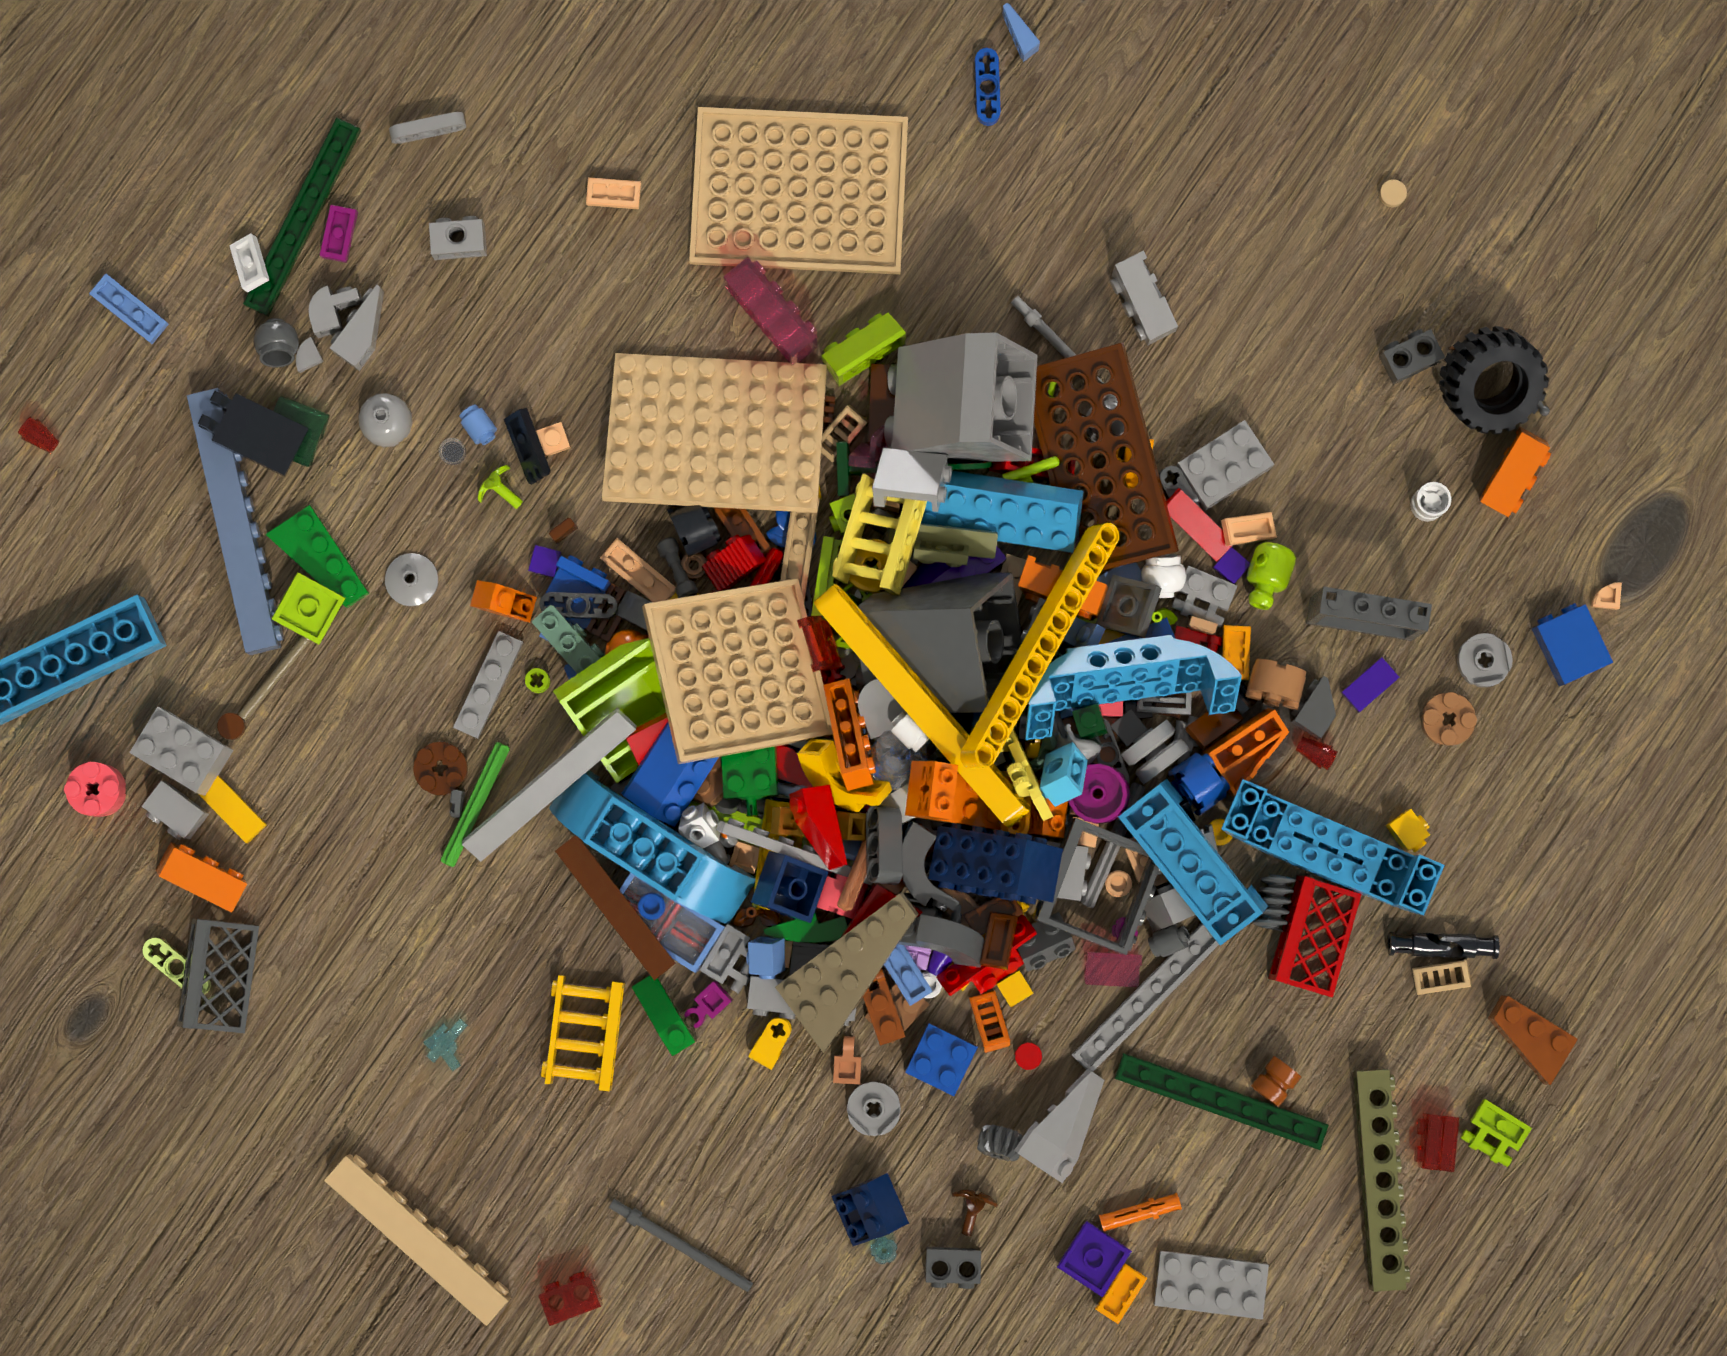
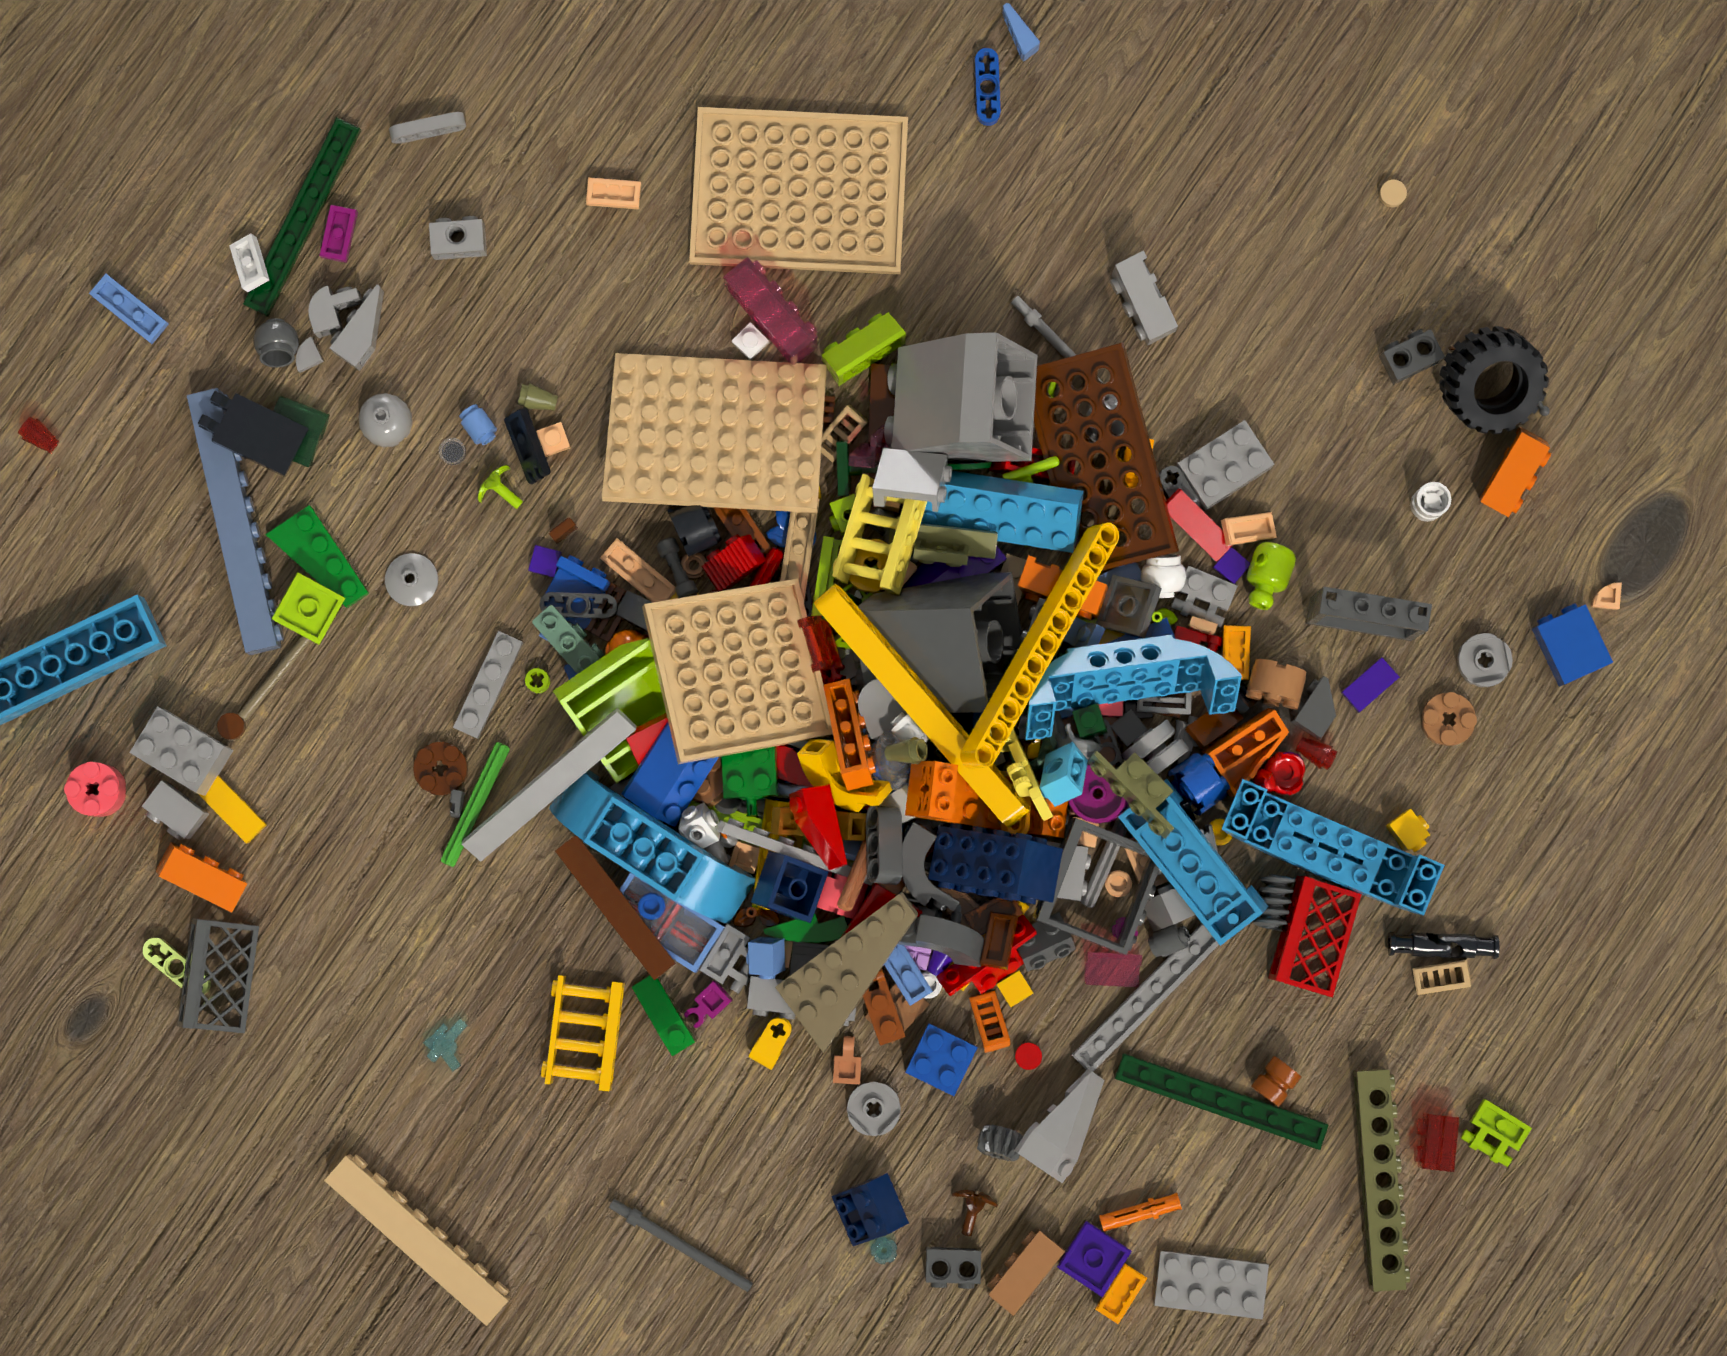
orange slope [470,580,537,623] -> none
clear red brick [538,1271,603,1326] -> none
dark orange wedge [1488,995,1578,1085] -> none
none -> olive cone [517,383,558,411]
none -> white plate [732,322,769,360]
none -> olive cone [885,737,928,764]
none -> medium nougat brick [987,1229,1065,1316]
none -> olive bracket [1088,751,1174,839]
none -> red hair [1253,752,1305,795]

